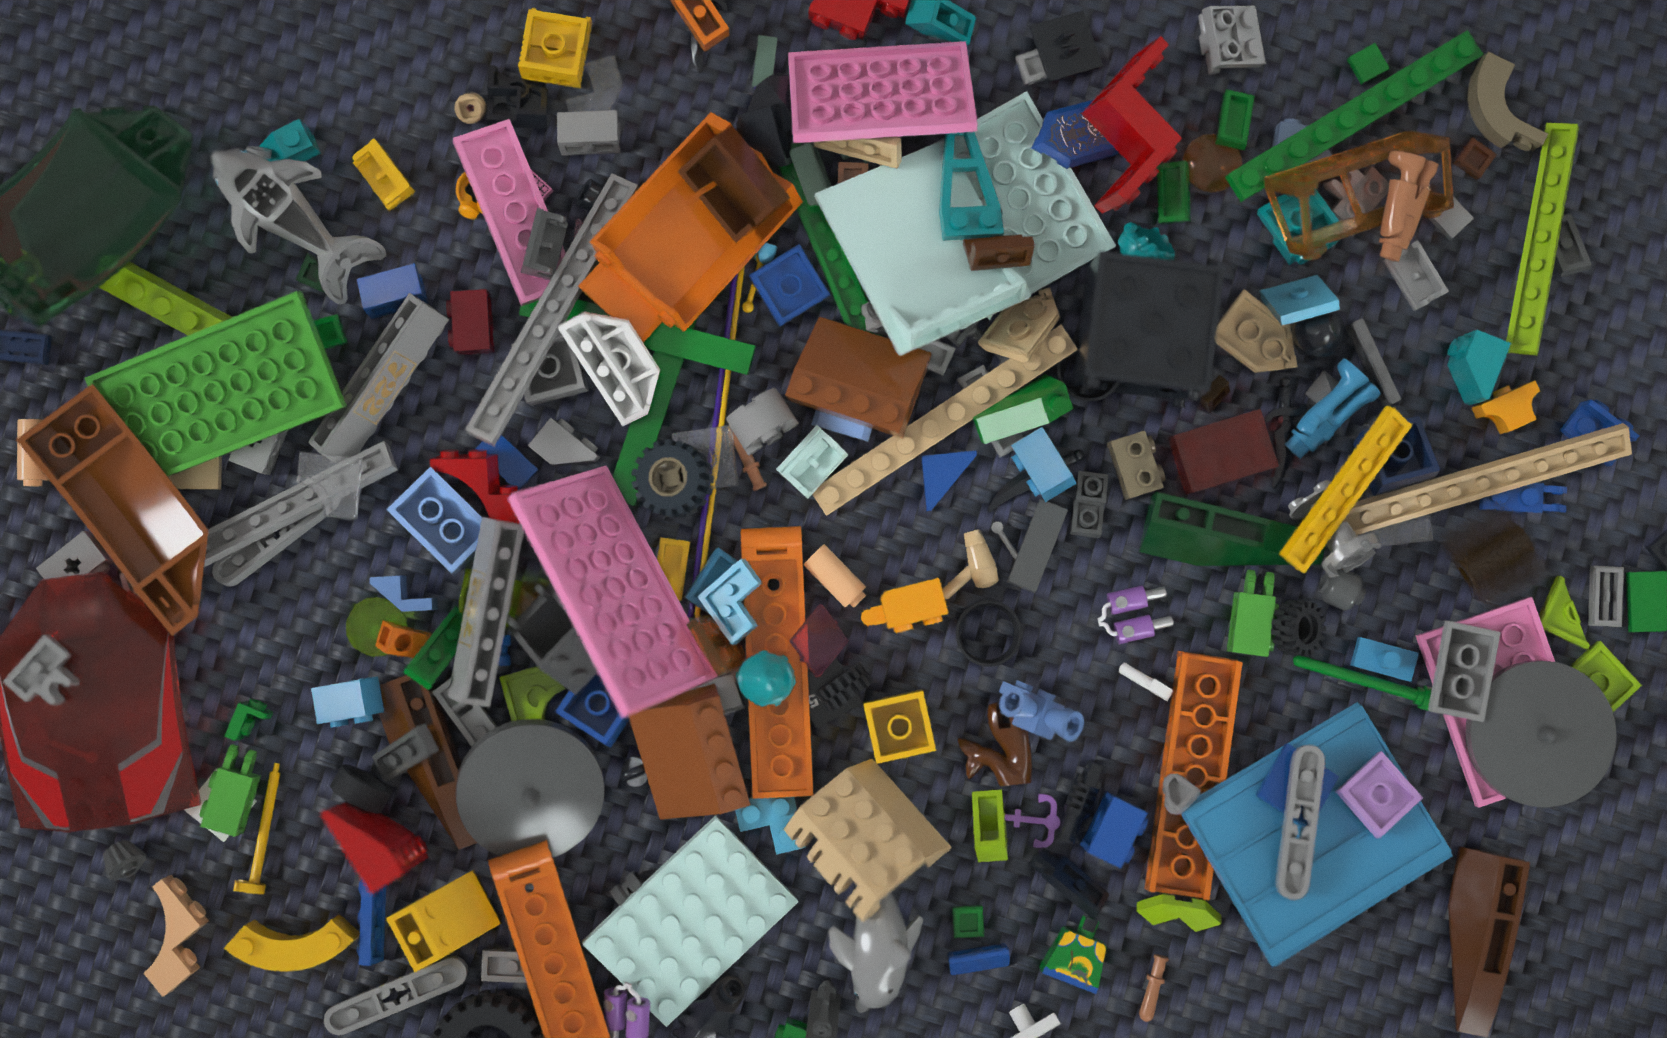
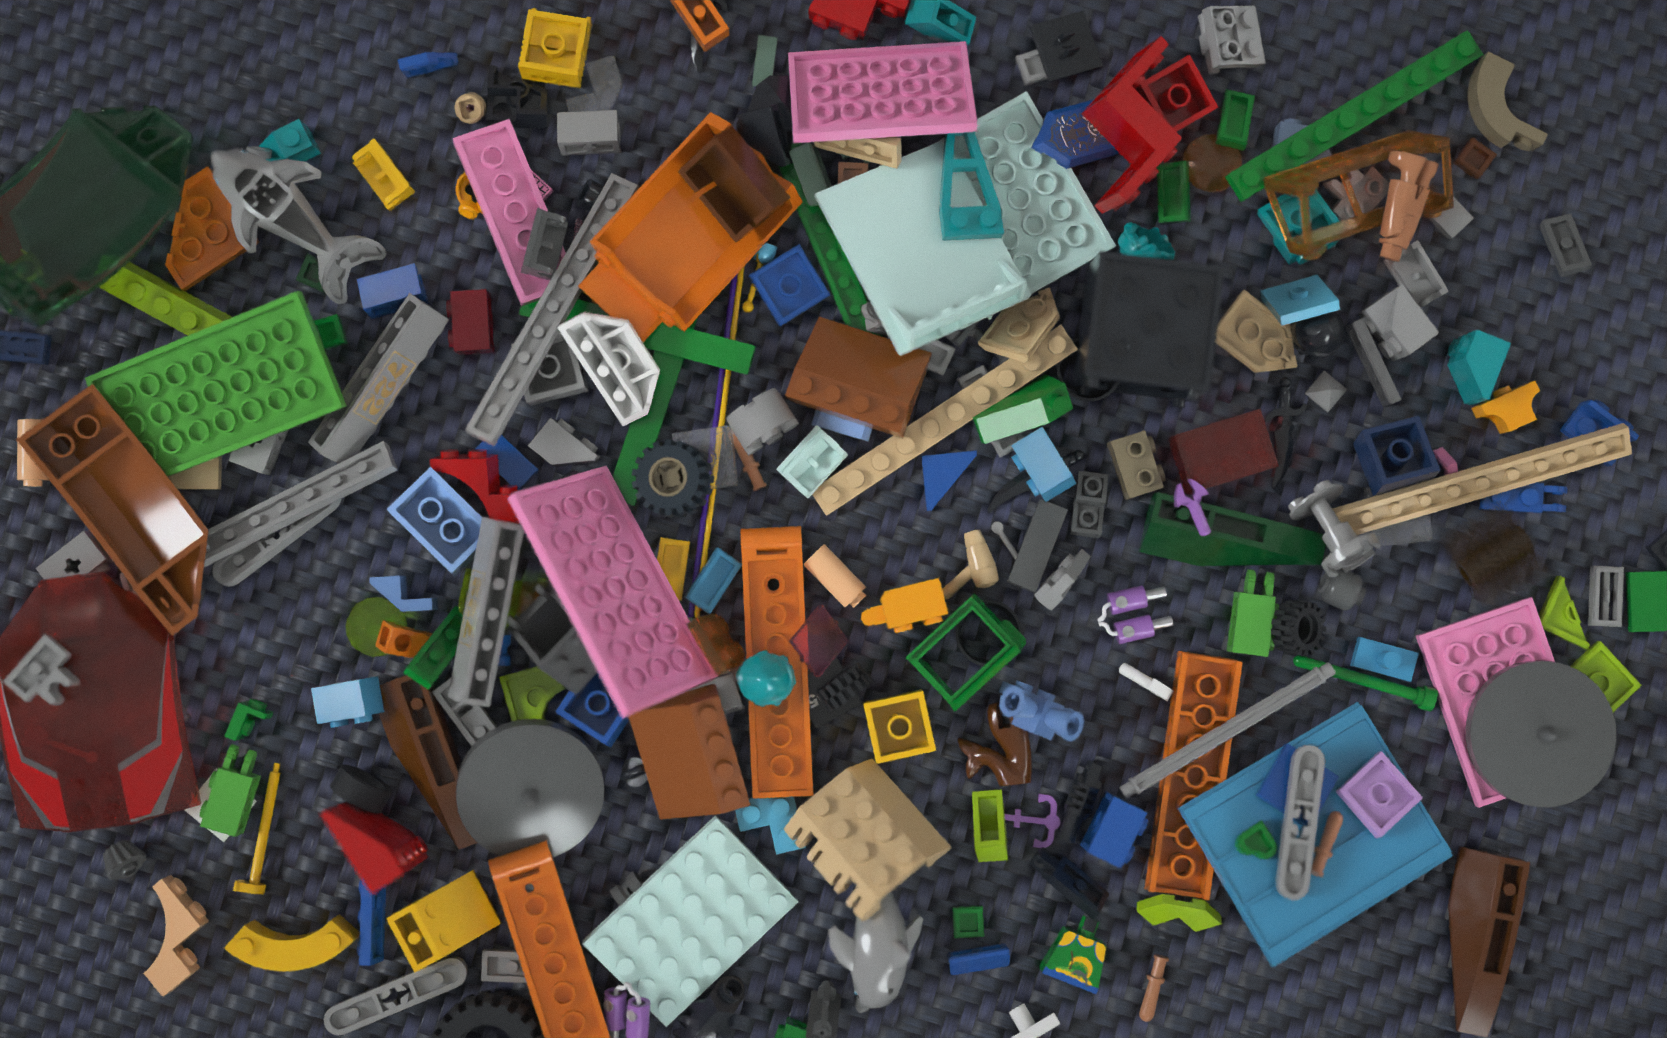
clear tile [297,452,363,519] -> none
dark grey tile [372,723,439,783] -> none
medium azure plate [697,559,763,645] -> none
reddish brown panel [963,234,1035,271] -> none
light grey tile [1163,773,1201,815] -> none
dark brown tile [1199,374,1231,413] -> none
yellow plate [1279,406,1412,573] -> none
dark azure piece [1285,358,1381,459] -> none
green tile [1347,43,1390,85] -> none
light grey slope [1428,621,1501,722] -> none
lime plate [1506,123,1579,356] -> none
none -> orange plate [165,166,260,291]
none -> blue tile [397,52,459,78]
none -> green piece [906,593,1026,712]
none -> light grey plate [1034,549,1091,610]
none -> light grey piece [1119,663,1335,799]
none -> red brick [1135,54,1219,132]
none -> medium lavender bar [1174,479,1211,536]
none -> green tile [1235,820,1277,860]
none -> nougat piece [1311,811,1343,878]
none -> light grey slope [1358,284,1439,361]
none -> bright pink tile [1433,447,1458,475]

